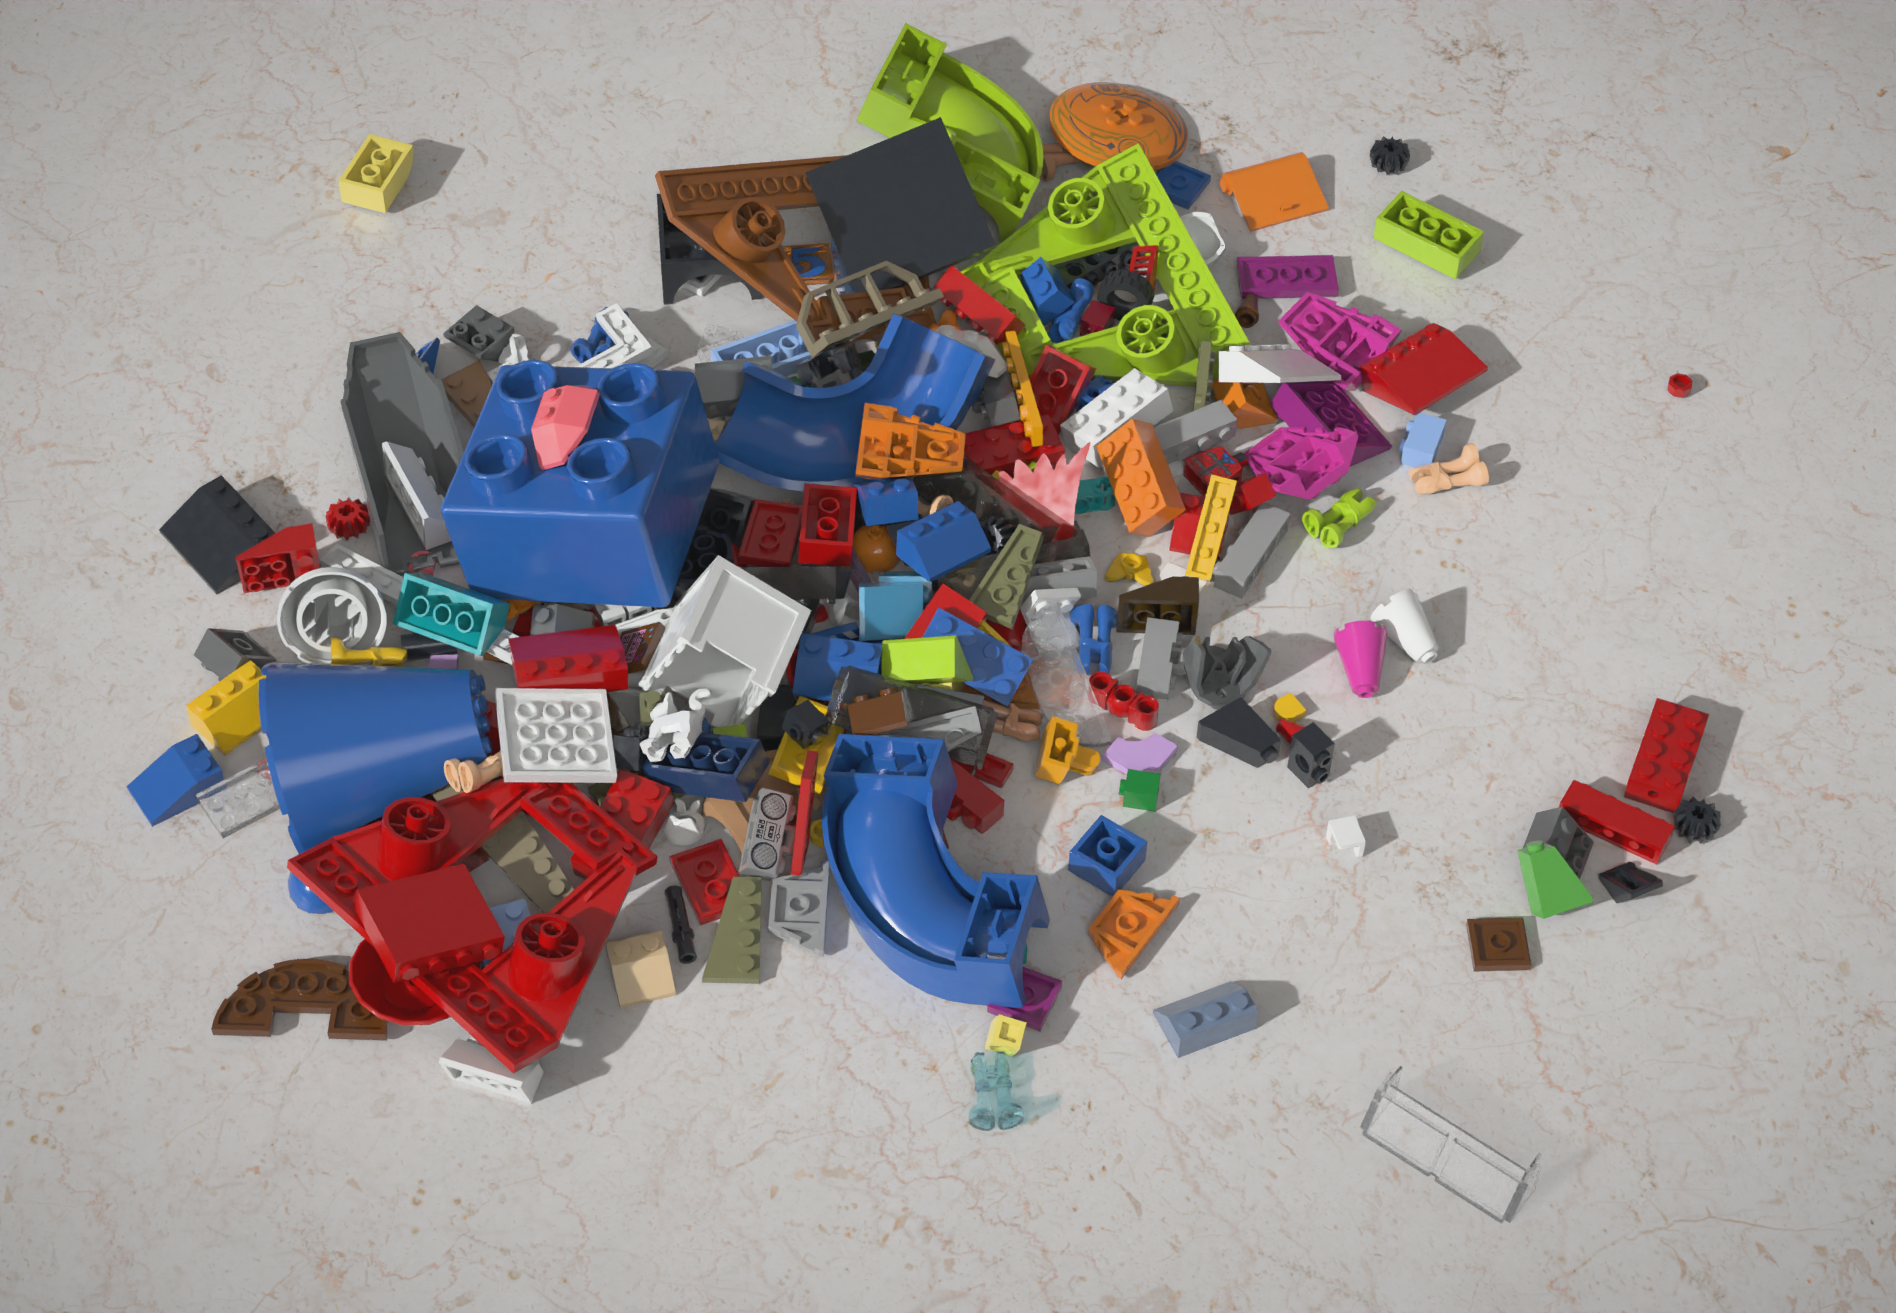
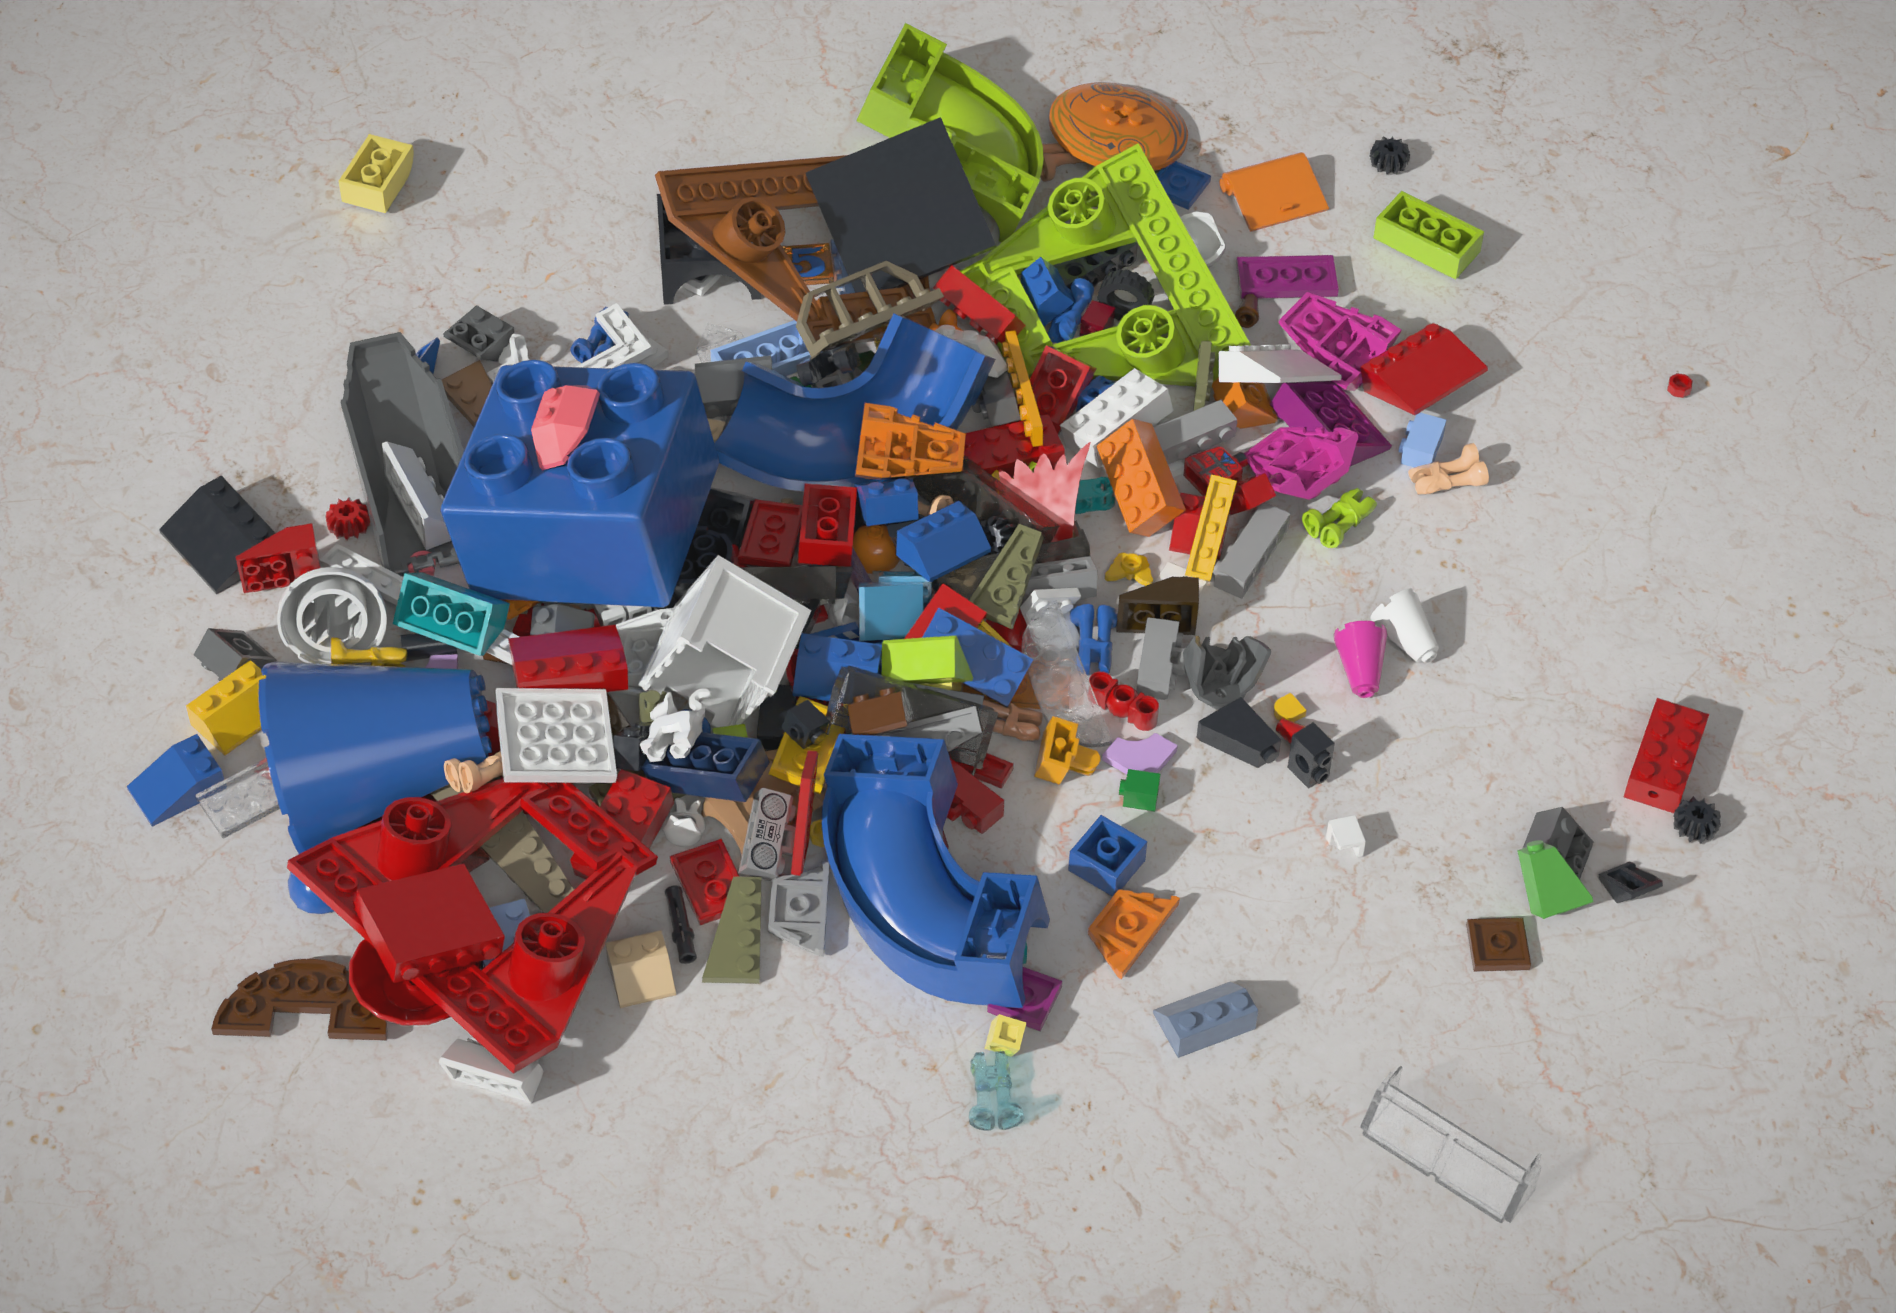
reddish brown tile [620,622,665,674] -> none
red slope [1129,245,1159,291] -> none
red brick [1559,780,1675,865] -> none

